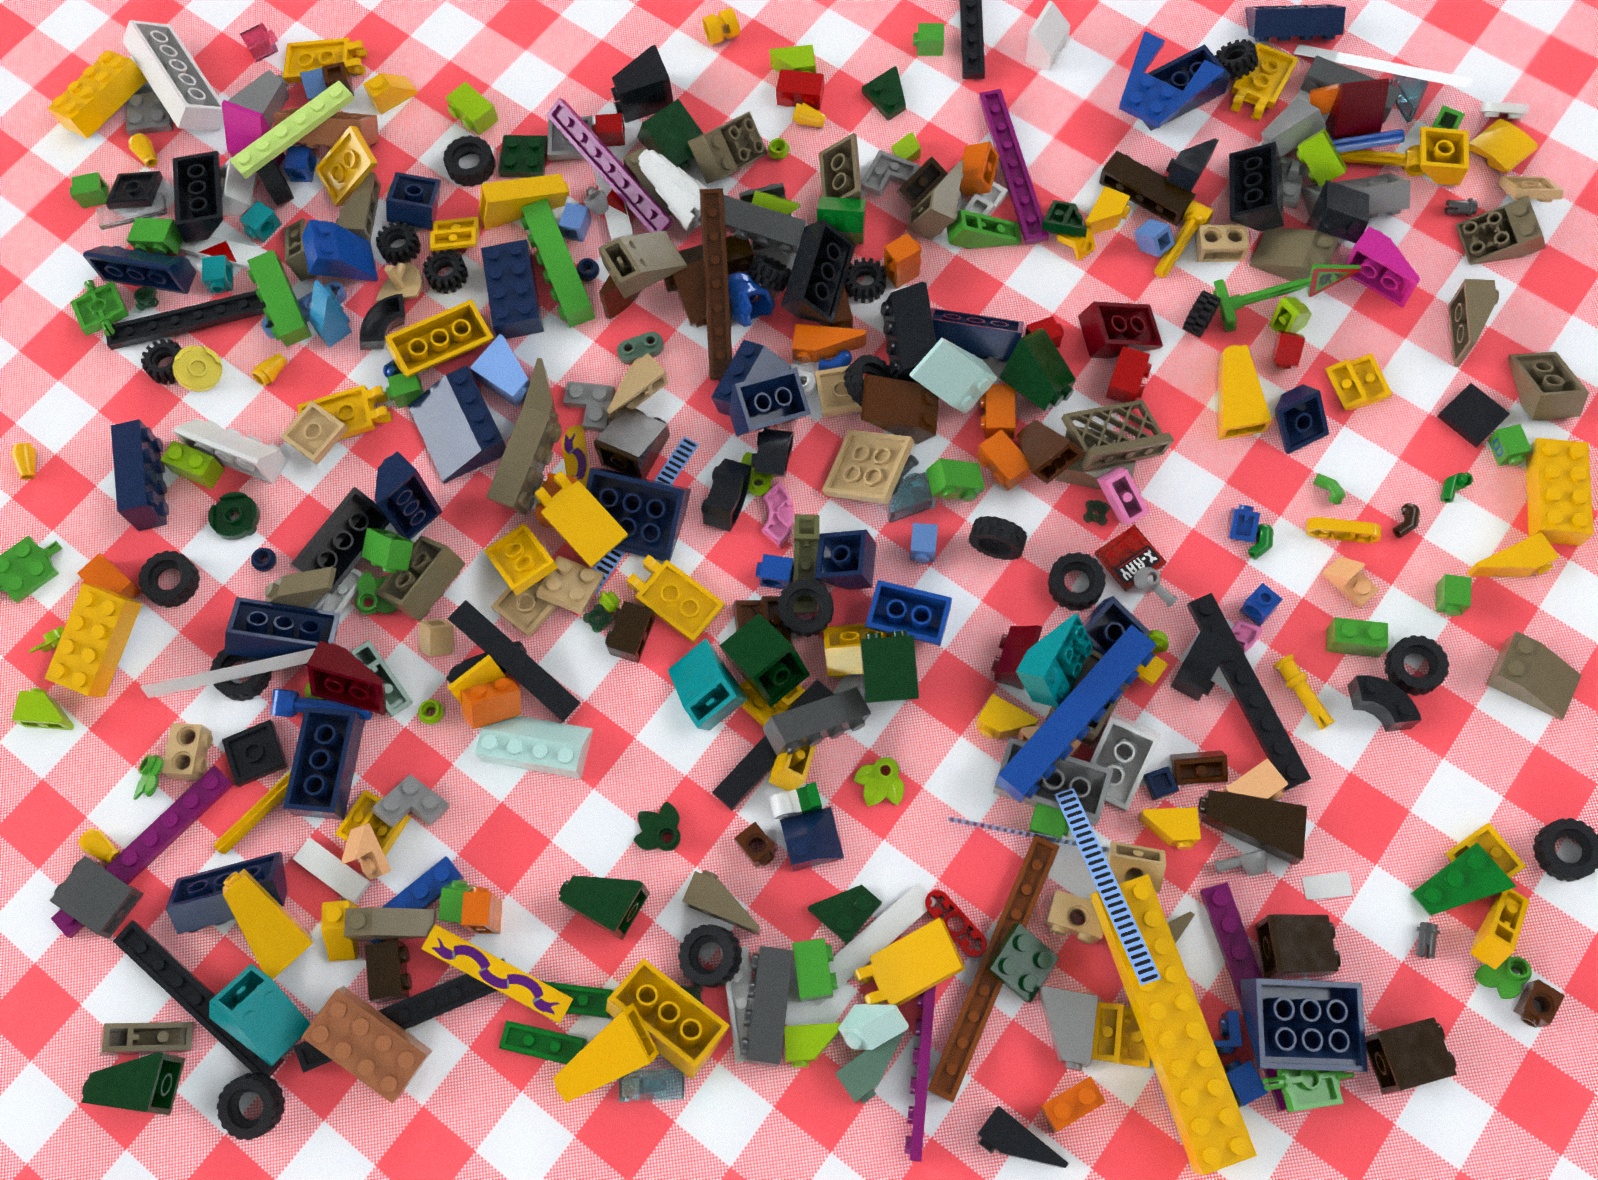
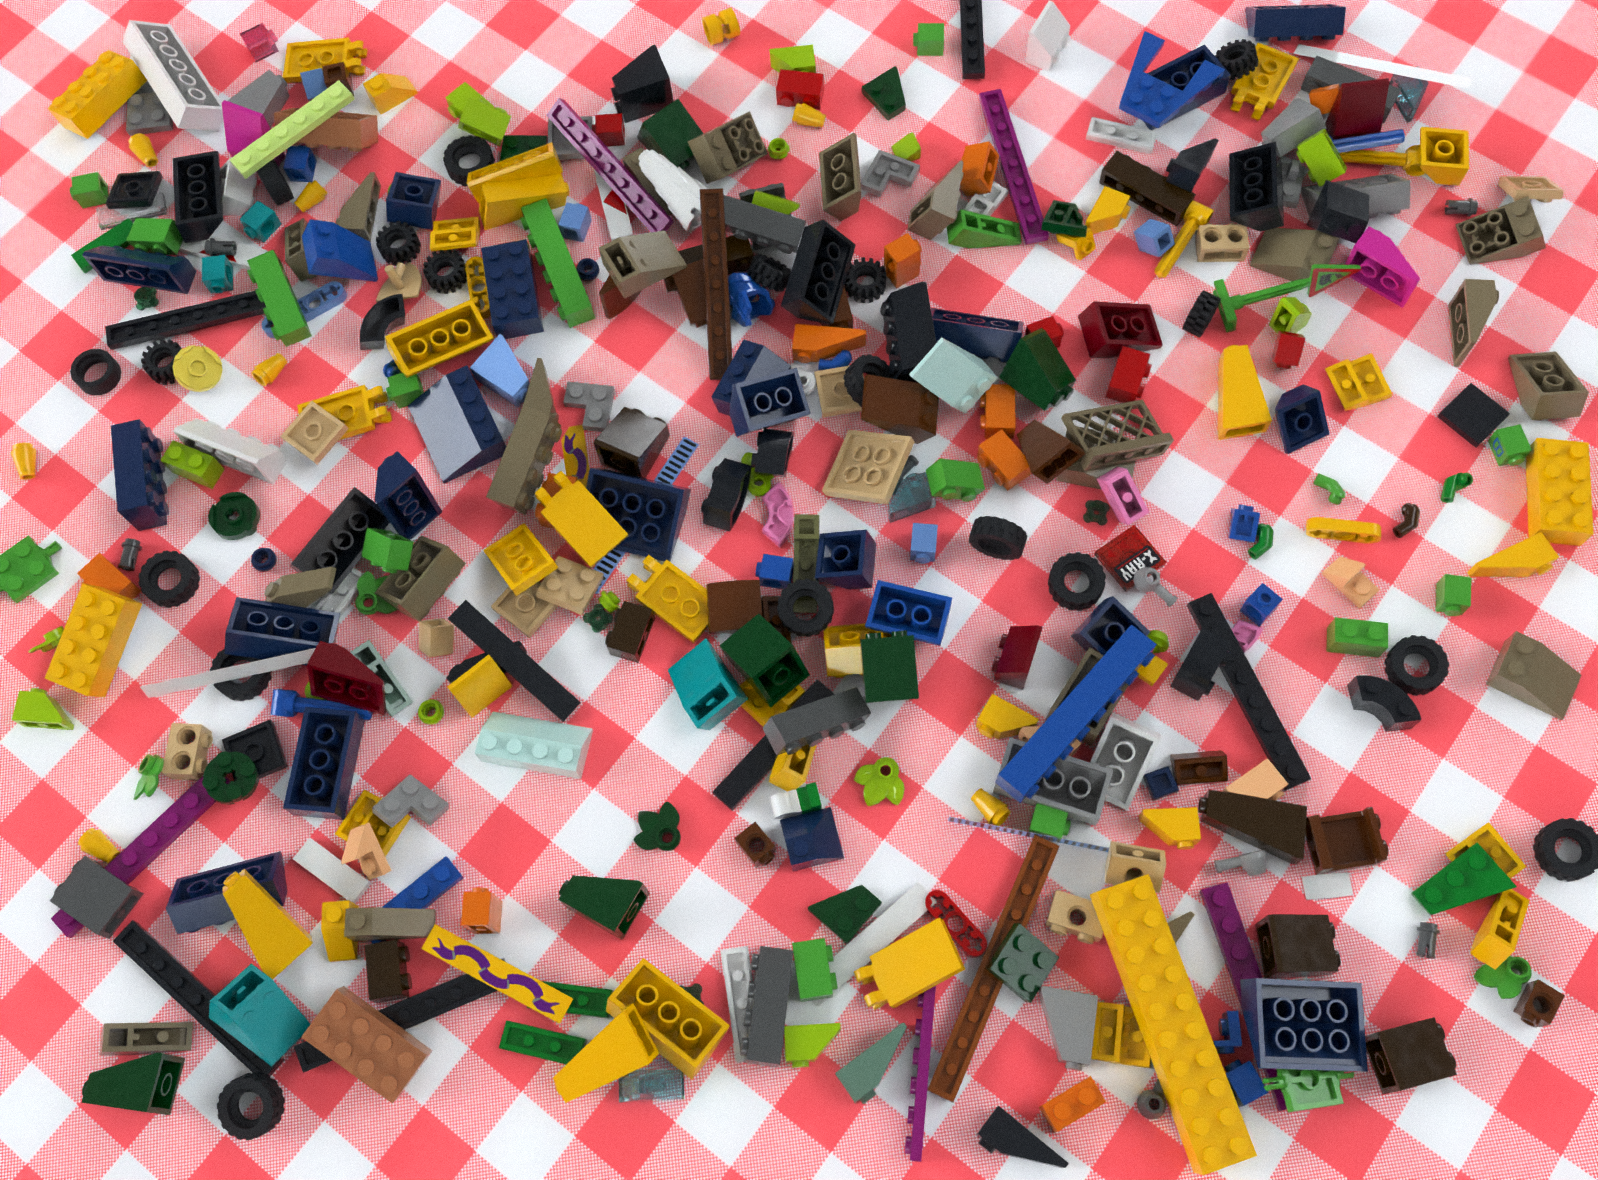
bright green plate [70,280,129,336] -> none
yellow axle [214,771,291,854] -> none
dark azure slope [309,280,352,348] -> none
yellow plate [315,126,378,206] -> none
bright green brick [438,880,476,923] -> none
orange brick [461,677,521,730] -> none
light grey bar [583,186,609,216] -> none
tan slope [607,353,669,422] -> none
sand green plate [617,332,664,365] -> none
black tyre [678,924,742,988] -> none
dark tan slope [682,870,761,936] -> none
green slope [817,196,866,244] -> none
light aqua slope [838,1004,909,1050] -> none
dark brown brick [896,156,948,208] -> none
teal slope [1016,614,1093,708] -> none
light blue sticker [1055,788,1161,985] -> none
yellow pin [1273,654,1335,730] -> none
bright green brick [1432,105,1466,130] -> none
yellow slope [1469,119,1538,174] -> none
white plate [1480,102,1529,119] -> none
none -> black tyre [70,349,122,395]
none -> green tile [71,218,133,274]
none -> dark grey pin [118,538,142,571]
none -> dark green plate [202,751,259,805]
none -> dark grey pin [204,238,237,256]
none -> yellow cone [294,180,328,213]
none -> lime brick [458,97,511,147]
none -> yellow beam [465,256,491,319]
none -> yellow slope [466,142,563,203]
none -> reddish brown slope [706,580,762,634]
none -> yellow cone [971,788,1011,826]
none -> white tile [1086,117,1158,155]
none -> dark grey bar [1137,1079,1166,1120]
none -> reddish brown panel [1305,807,1389,875]

